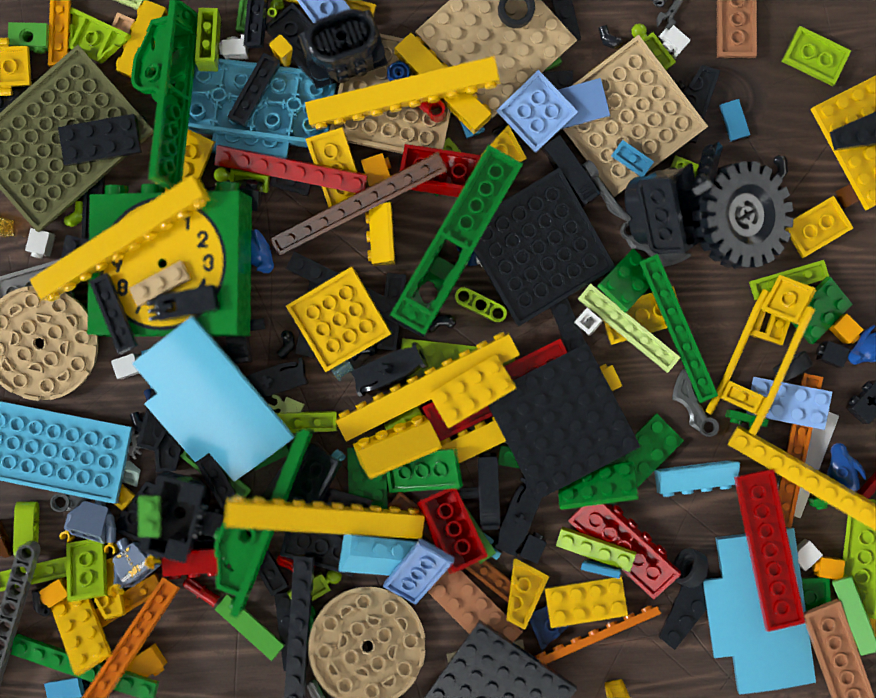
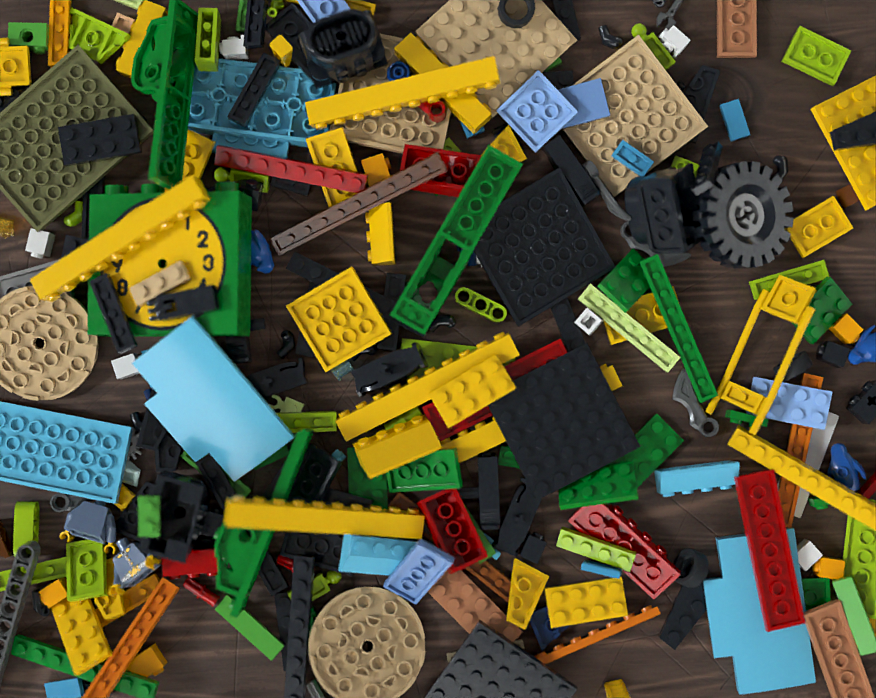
yellow plate [750,310,790,346] -> none

